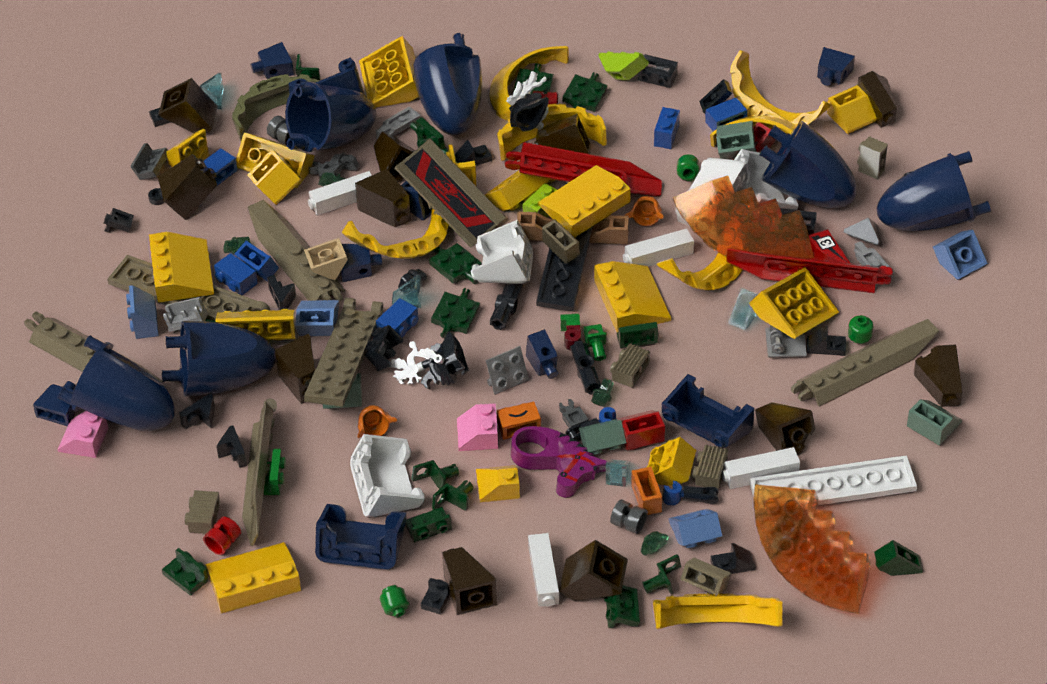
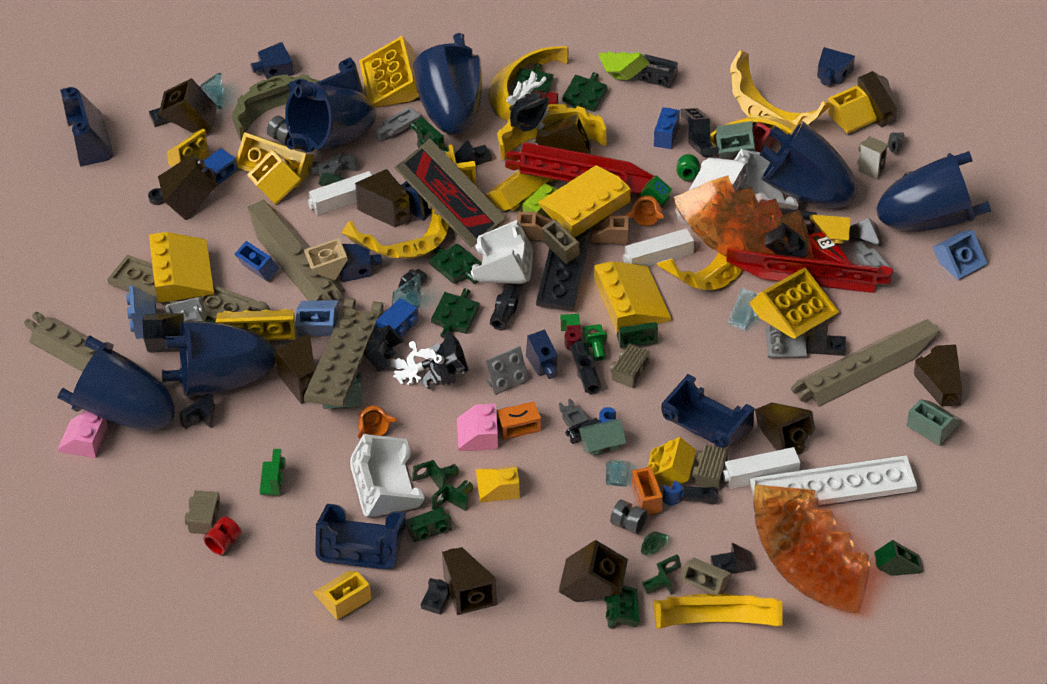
dark blue torso [33,381,76,427] -> none
black bracket [103,208,134,232] -> none
dark grey bracket [131,143,168,180] -> none
dark green bracket [161,548,209,596] -> none
yellow slope [205,542,301,614] -> none
blue brick [214,253,258,295] -> none
black slope [216,425,247,468] -> none
clear green piece [223,236,251,255] -> none
dark tan hinge [242,398,277,546] -> none
black slope [267,275,296,310] -> none
dark green bracket [296,54,321,81] -> none
dark brown slope [373,131,416,182] -> none
green head [379,585,410,618] -> none
magenta animal [510,426,608,498] -> none
white brick [528,533,559,607] -> none
clear green piece [591,378,614,407] -> none
red slope [618,410,665,451] -> none
medium blue slope [668,509,722,548] -> none
black slope [699,79,733,114] -> none
blue brick [705,98,747,131] -> none
green head [848,315,874,344] -> none
none -> dark blue windscreen [60,87,113,167]
none -> black slope [142,313,184,352]
none -> yellow slope [313,571,371,620]
none -> green brick [639,175,672,205]
none -> black bracket [681,108,718,157]
none -> black window [765,223,809,258]
none -> yellow slope [810,215,850,244]
none -> dark grey piece [888,132,904,153]

